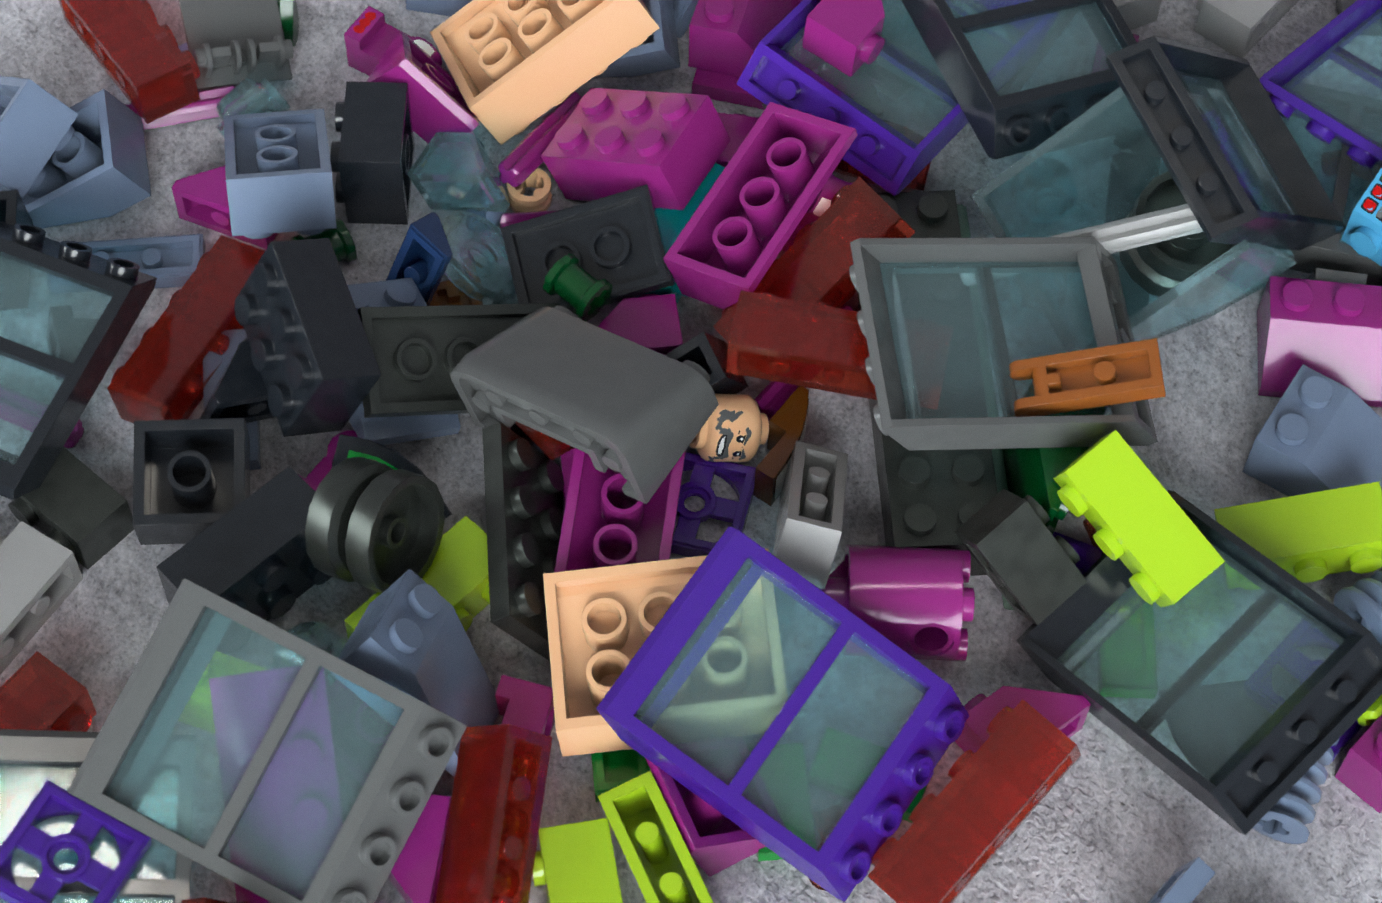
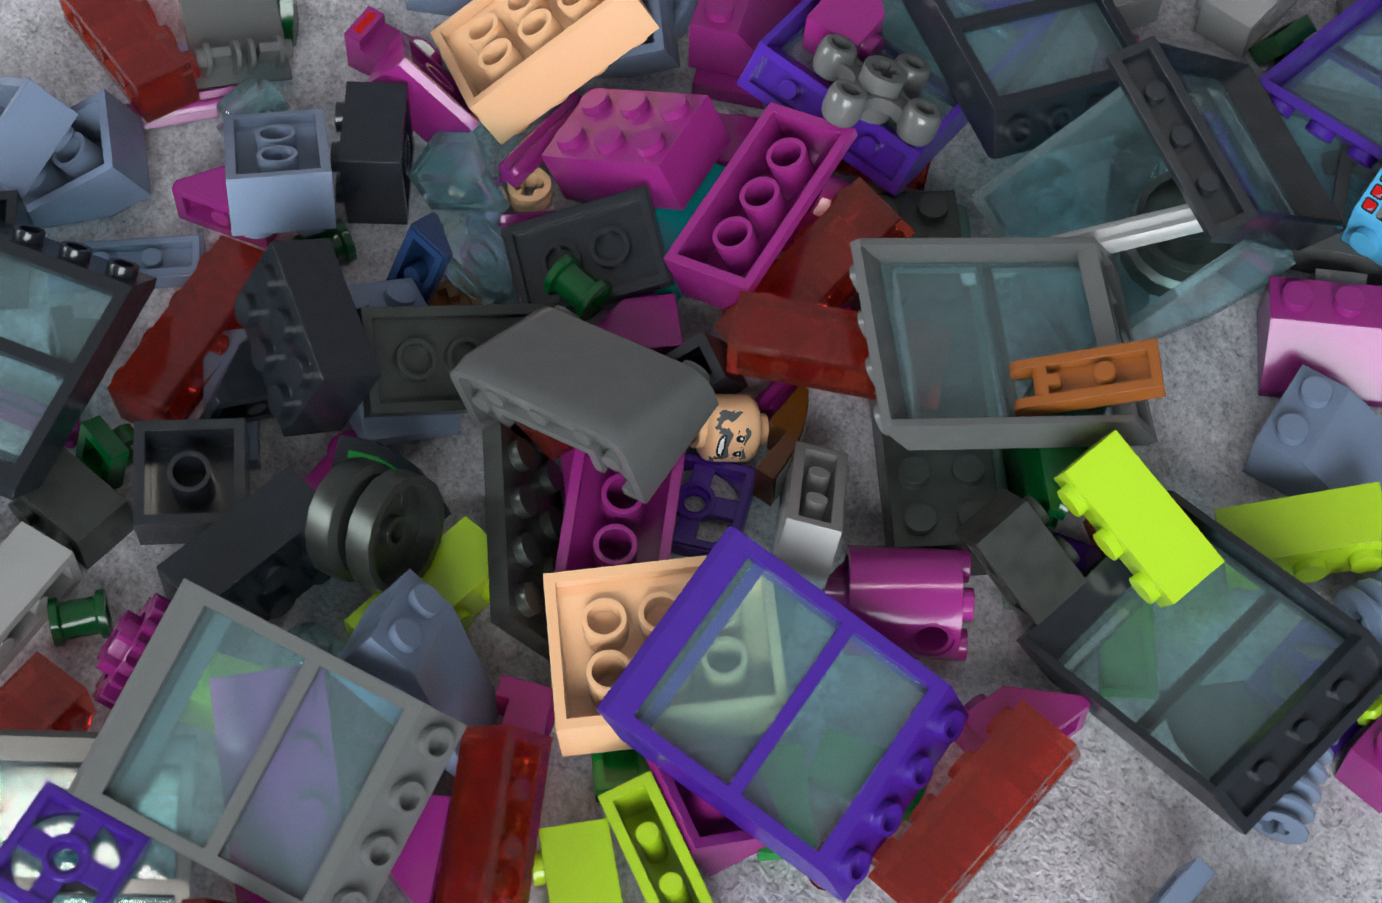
none -> dark green bush [47,588,113,647]
none -> dark green tile [75,415,134,490]
none -> magenta gear [92,592,171,710]
none -> dark grey gear [812,34,942,147]
none -> dark green tile [1248,14,1317,66]

